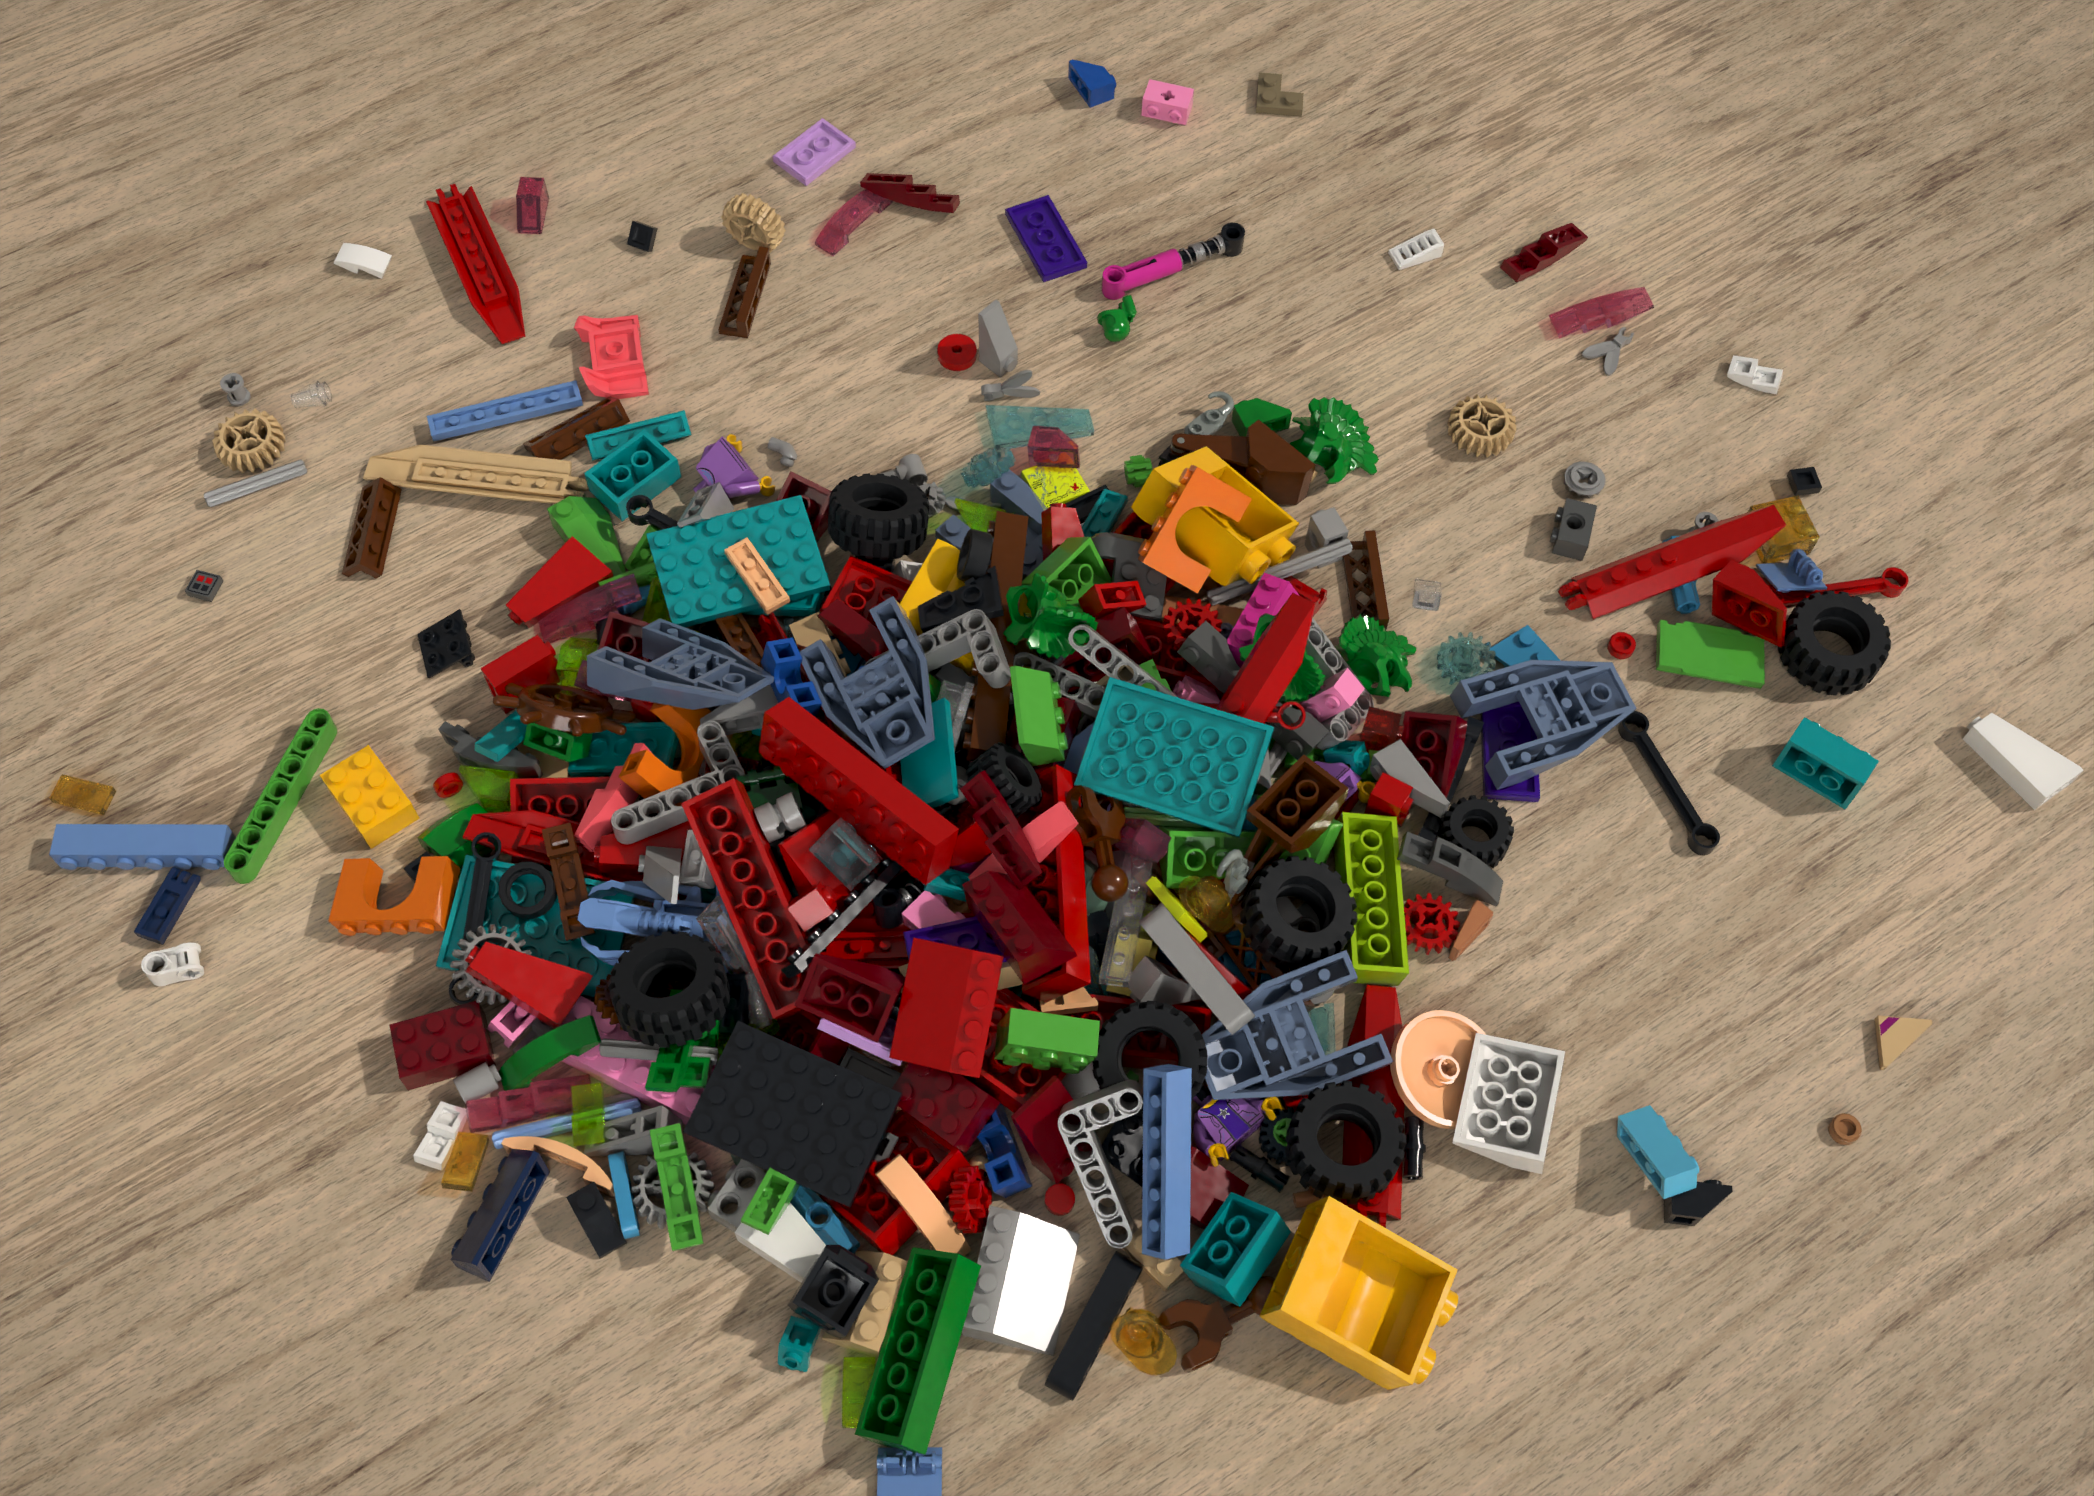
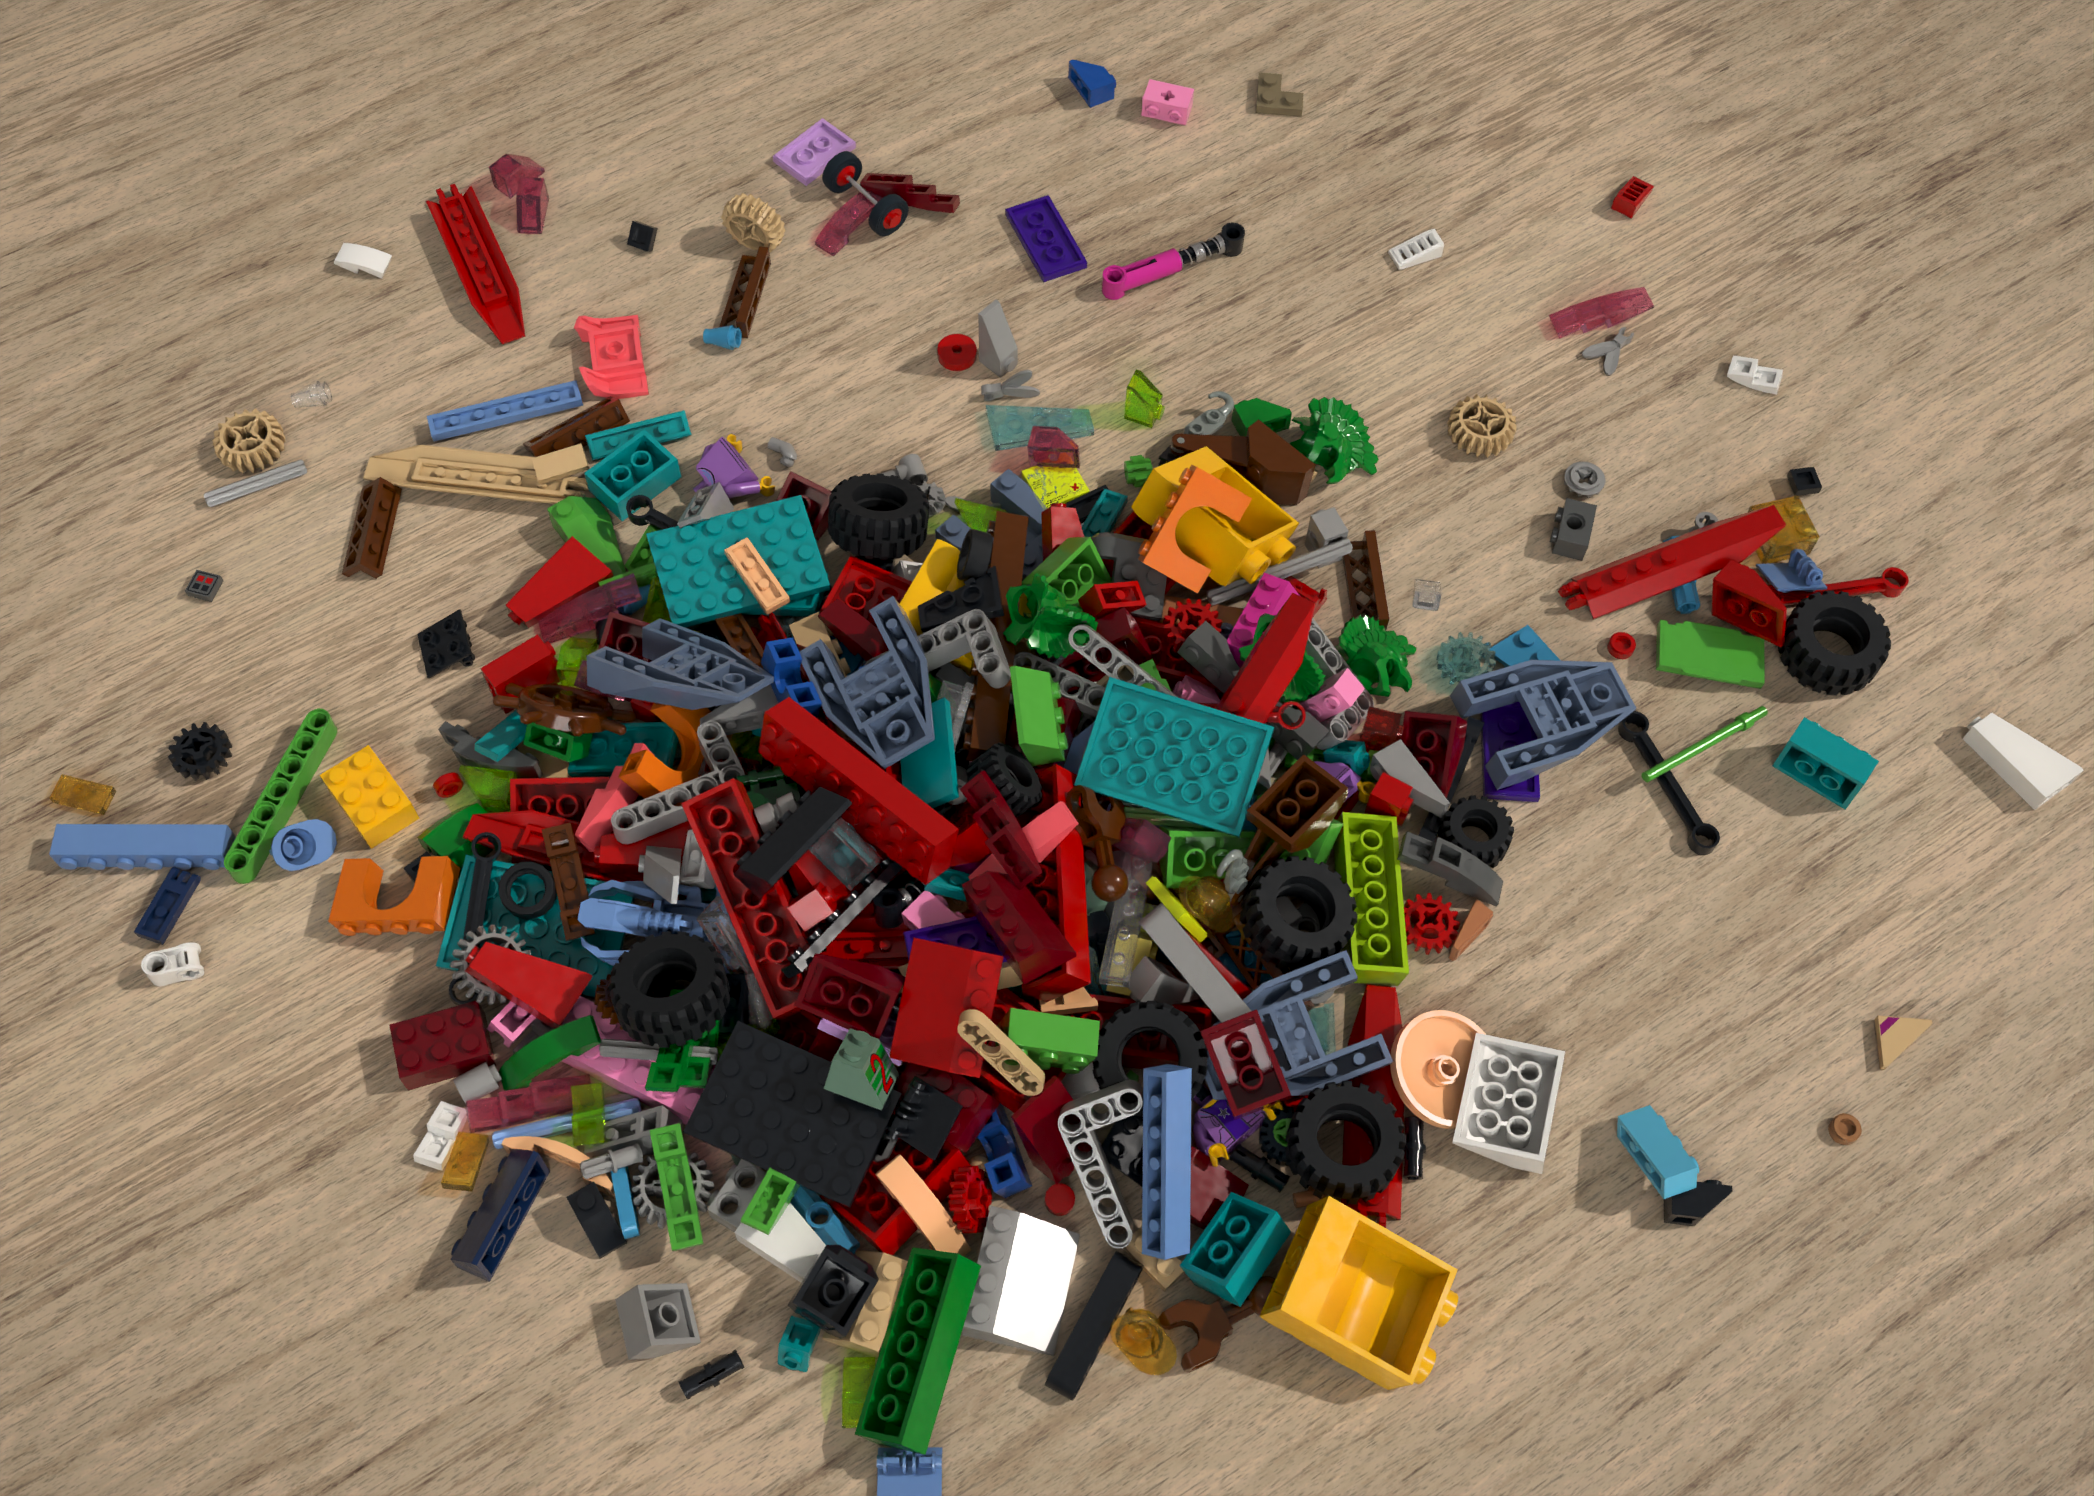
light grey bush [220,373,251,407] -> none
clear light blue gear [961,446,1016,488] -> none
green piece [1097,295,1137,342] -> none
dark red slope [1500,223,1588,283] -> none
none -> black gear [168,722,233,781]
none -> medium blue piece [269,819,337,871]
none -> clear pink slope [488,154,545,199]
none -> tan tile [532,443,590,485]
none -> light grey axle [580,1143,643,1179]
none -> light grey slope [615,1283,701,1360]
none -> black pin [679,1349,745,1400]
none -> dark azure cone [703,325,742,350]
none -> black slope [734,787,852,899]
none -> black axle [822,151,909,236]
none -> sand green slope [824,1028,899,1111]
none -> black hinge [887,1076,963,1161]
none -> tan beam [957,1009,1045,1096]
none -> clear neon green slope [1124,369,1165,428]
none -> dark red slope [1200,1009,1291,1120]
none -> red slope [1611,176,1654,219]
none -> bright green bar [1642,706,1768,782]

